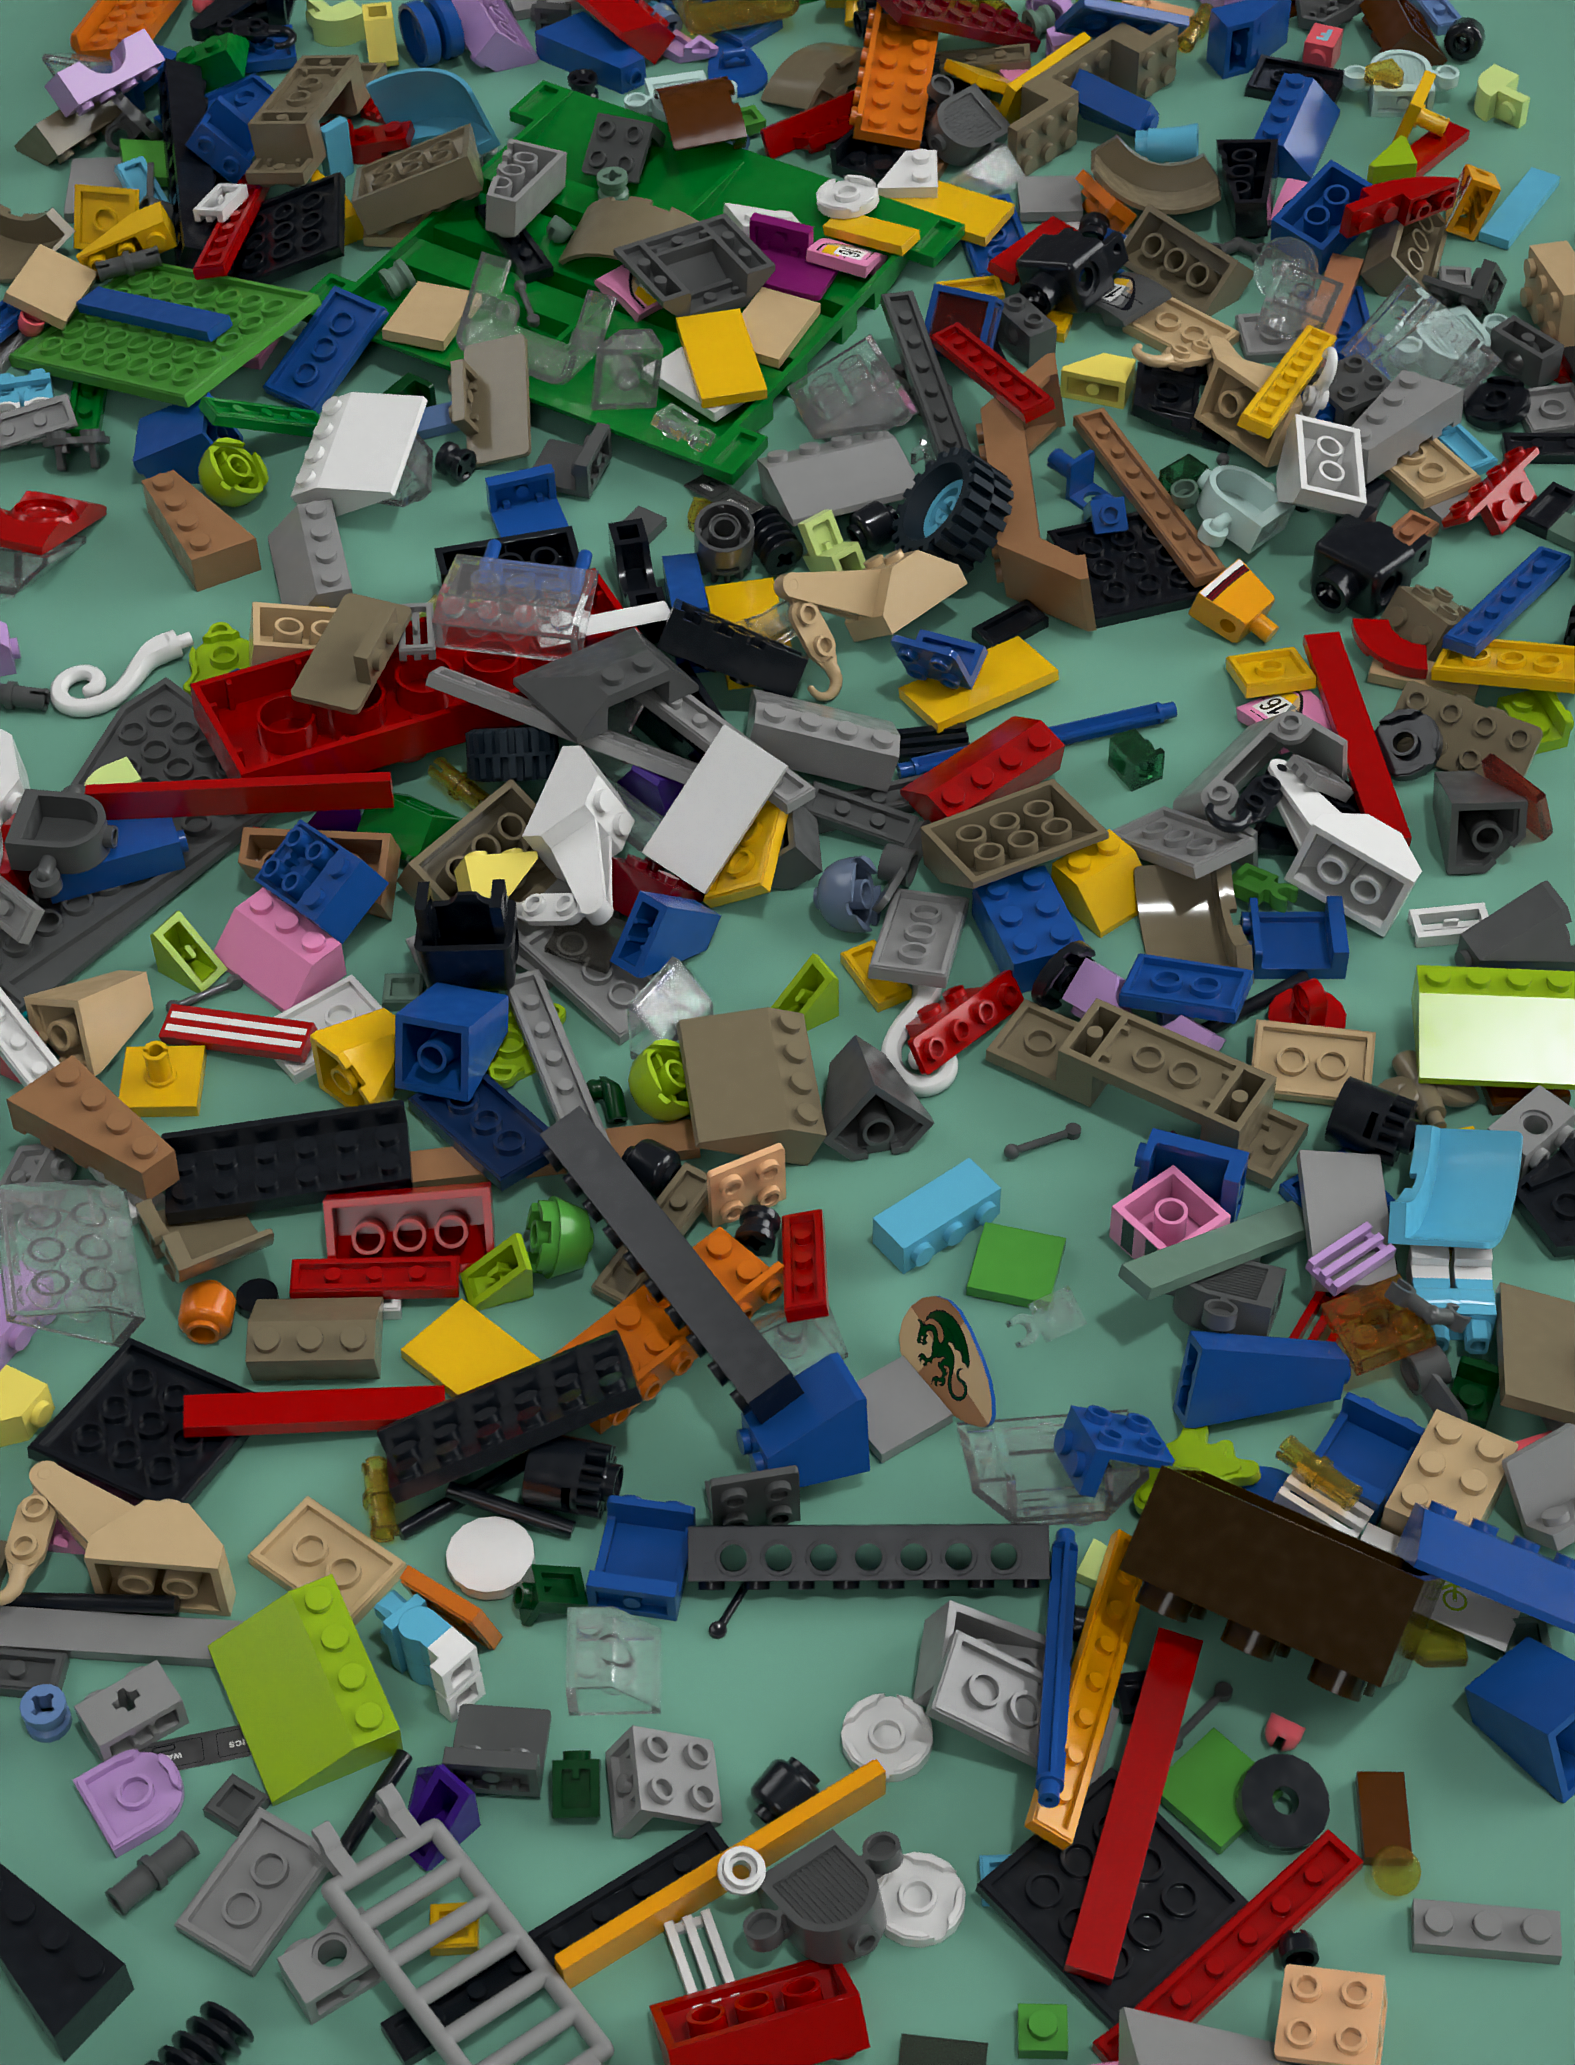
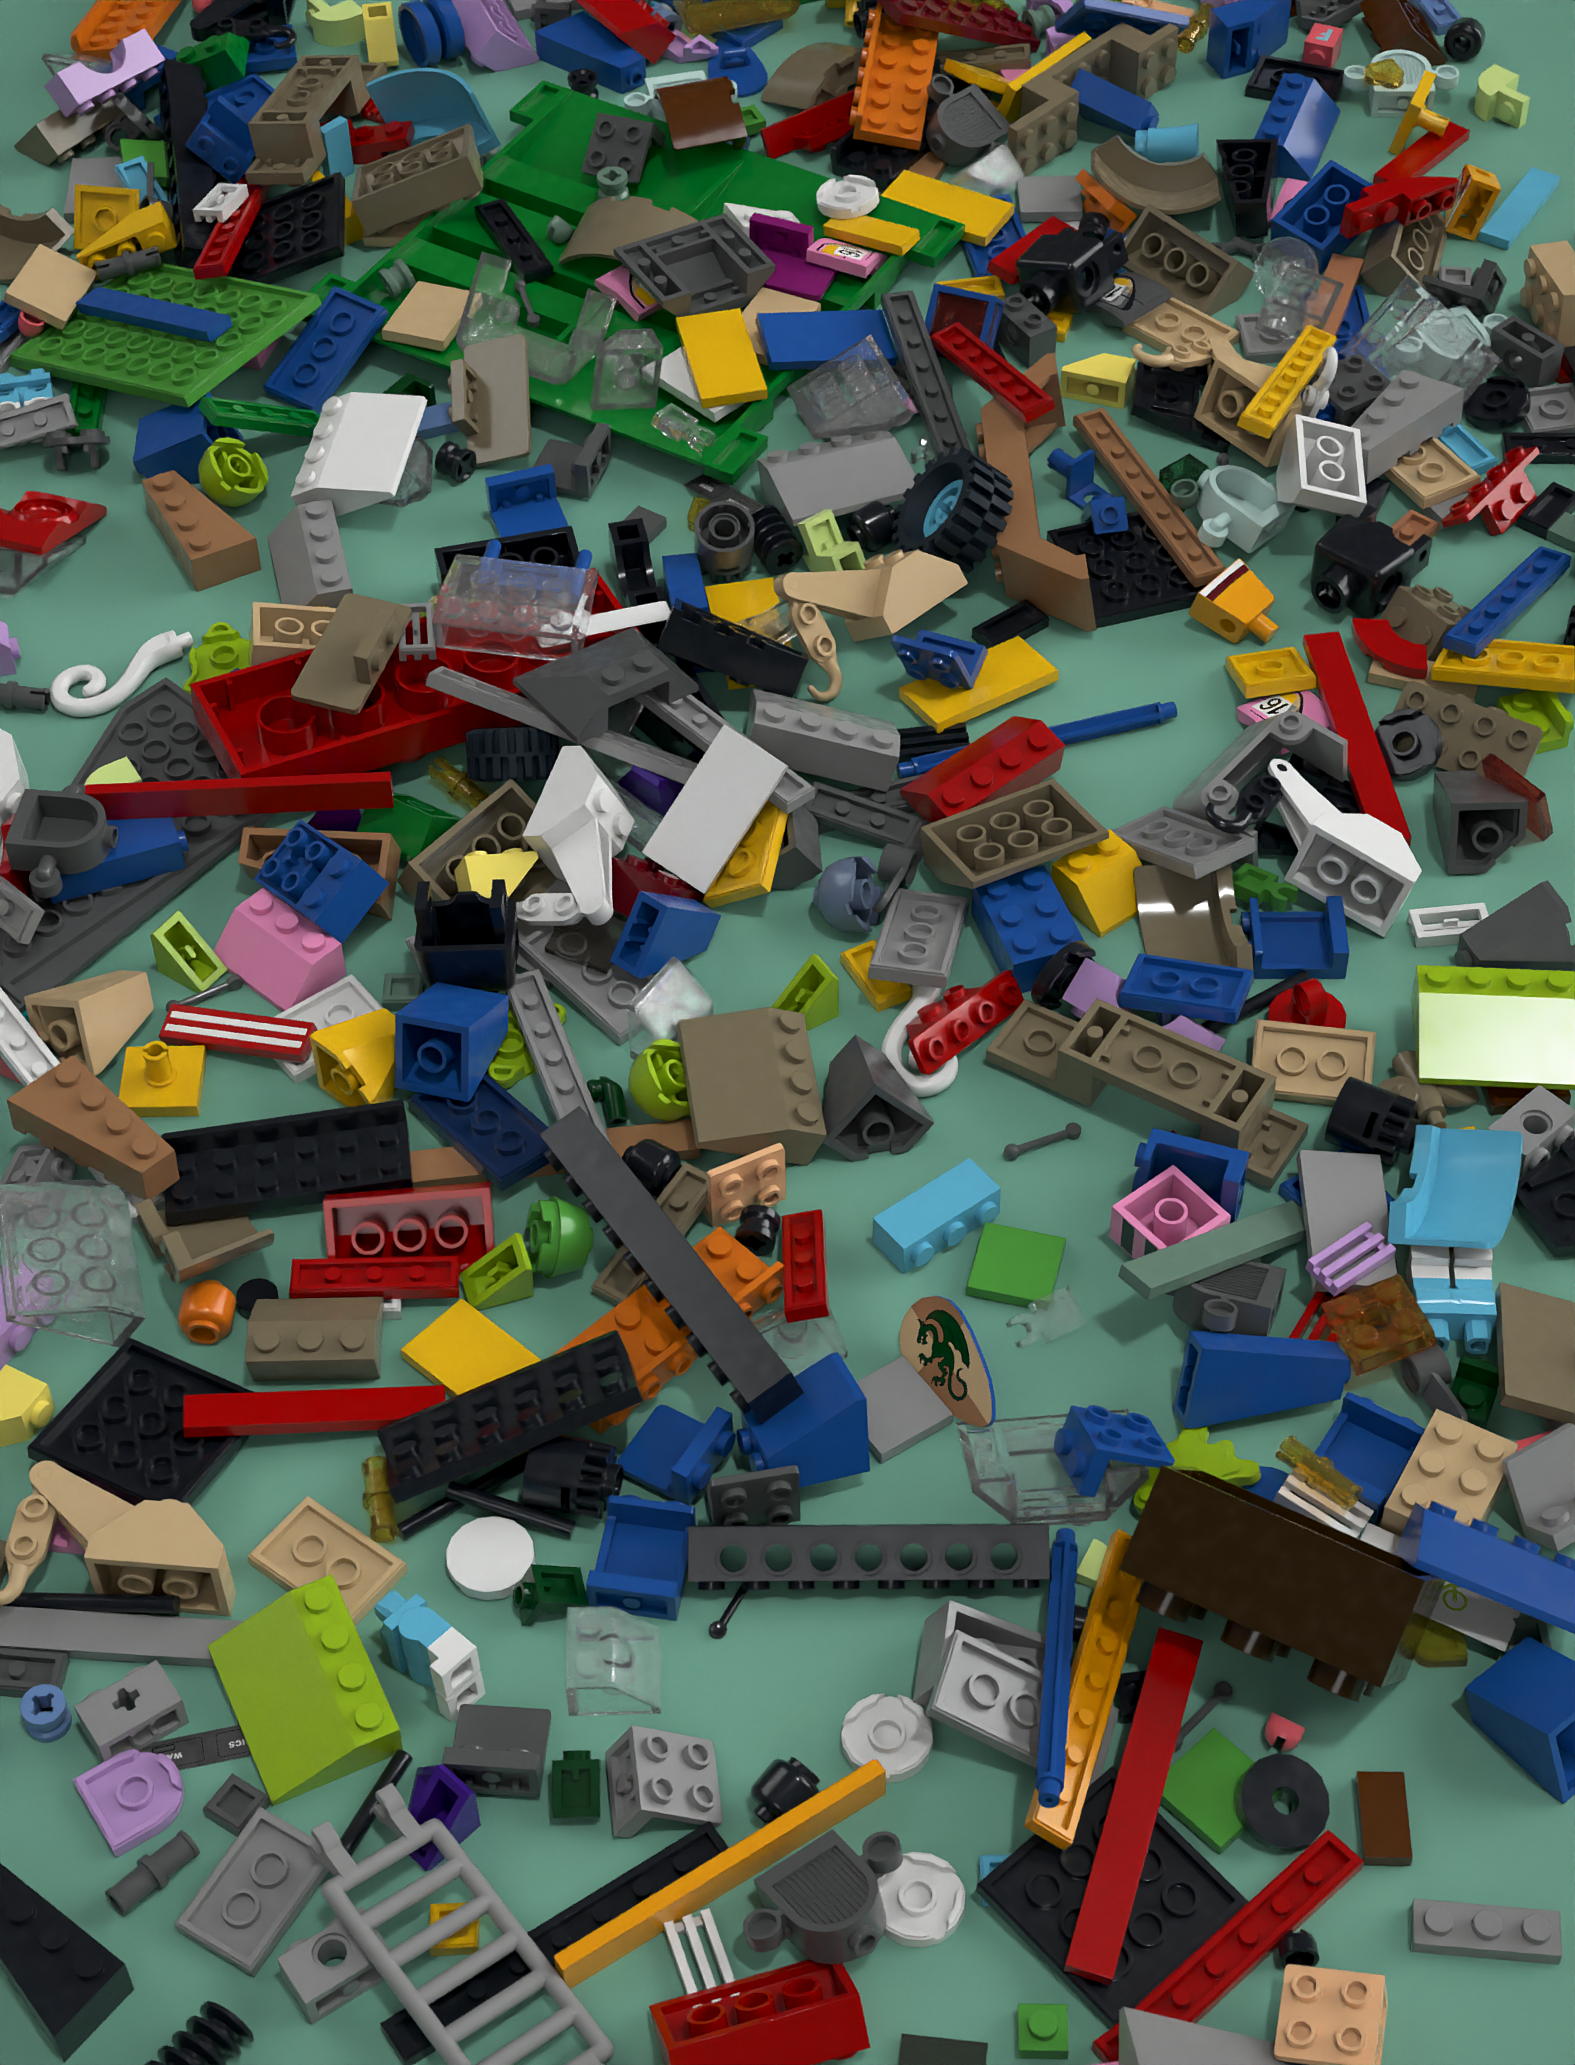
orange tile [399,1565,503,1650] -> none
light grey wedge [485,138,567,238] -> none
white plate [717,1846,766,1896] -> none
white wing [877,149,938,198] -> none
clear green brick [1108,728,1165,791] -> none
light grey tile [1285,754,1354,802] -> none
lime slope [1367,135,1417,185] -> none
clear yellow tile [1371,1845,1421,1896] -> none
dark grey arm [1384,1278,1472,1333] -> none
none -> blue bracket [617,1405,736,1505]
none -> blue tile [755,310,898,370]

